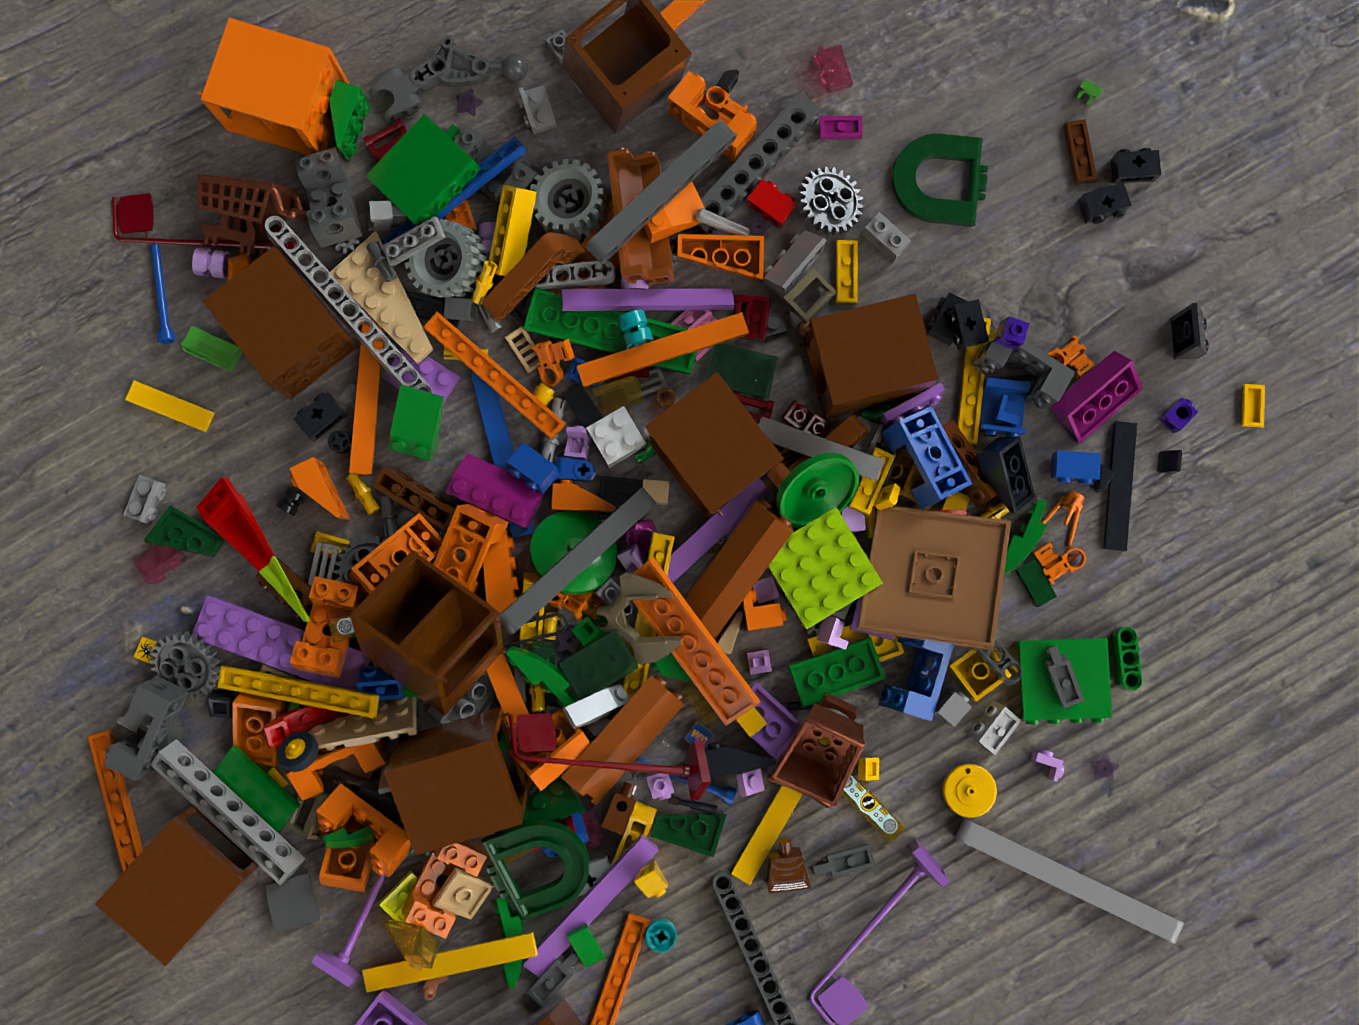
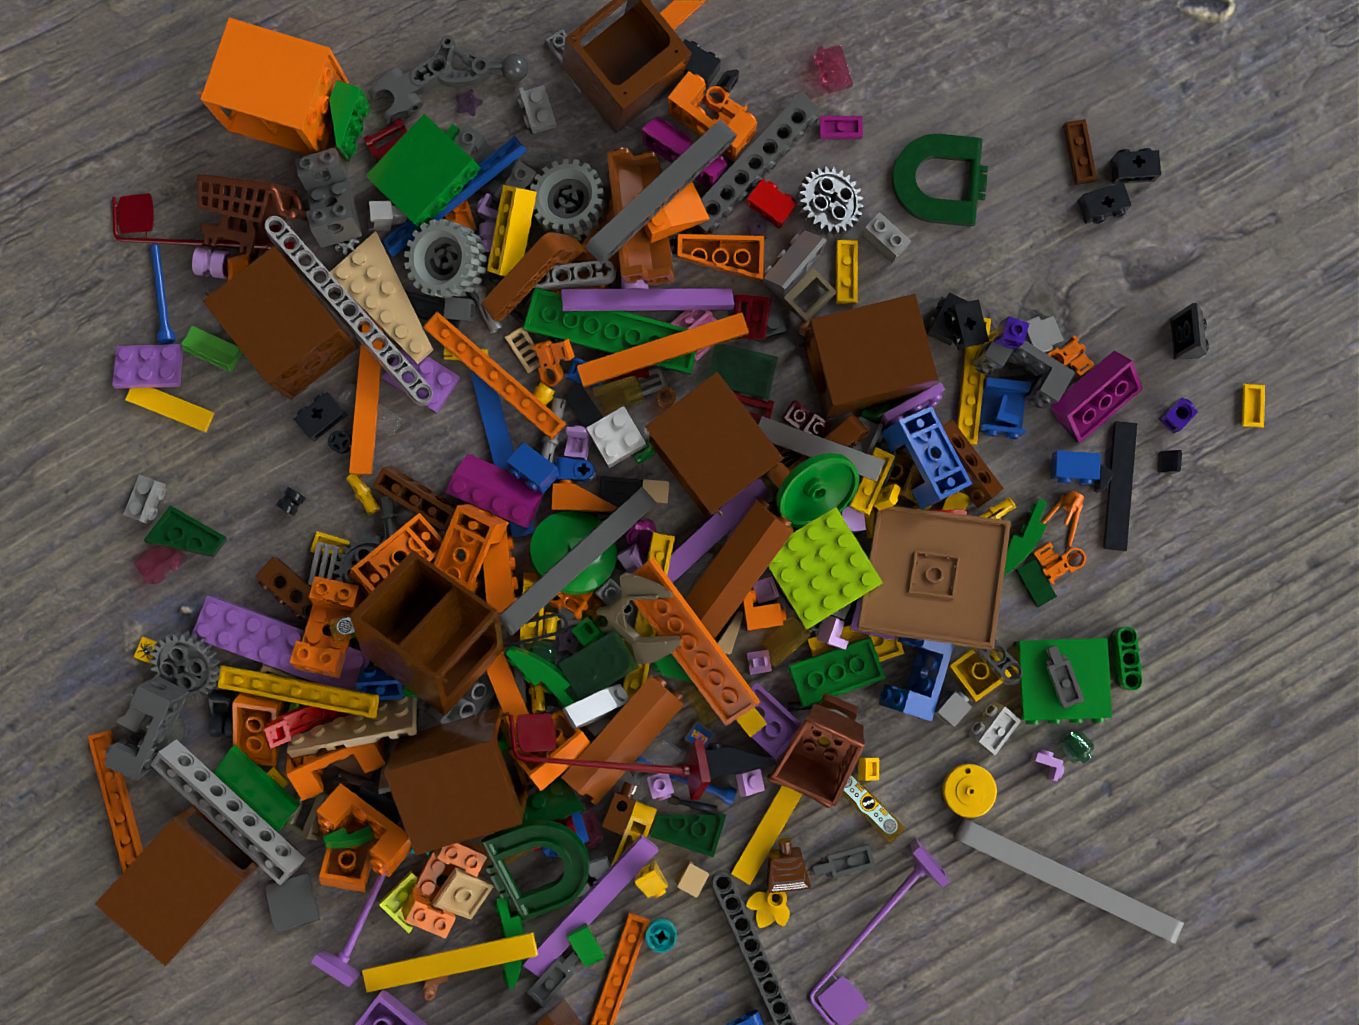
red plate [196,477,310,622] -> none
black wheel [277,731,319,772] -> none
orange slope [289,457,351,522] -> none
dark grey axle [366,241,396,282] -> none
light grey tile [382,217,445,266] -> none
clear yellow slope [382,919,441,970] -> none
green slope [389,385,444,461] -> none
yellow pin [471,261,498,305] -> none
teal wheel [617,310,653,349] -> none
light grey axle [695,208,749,236] -> none
black slope [977,436,1035,513] -> none
bright green tile [1077,78,1103,105] -> none
clear purple plate [1091,753,1119,782] -> none
none -> medium lavender plate [112,344,184,389]
none -> black wheel [209,715,233,738]
none -> lavender bracket [477,193,498,222]
none -> magenta slope [642,117,727,189]
none -> tan panel [677,861,709,898]
none -> black brick [683,39,721,89]
none -> yellow plate [746,890,790,928]
none -> clear yellow panel [763,616,811,667]
none -> light grey piece [1025,316,1064,354]
none -> clear green head [1061,730,1095,764]

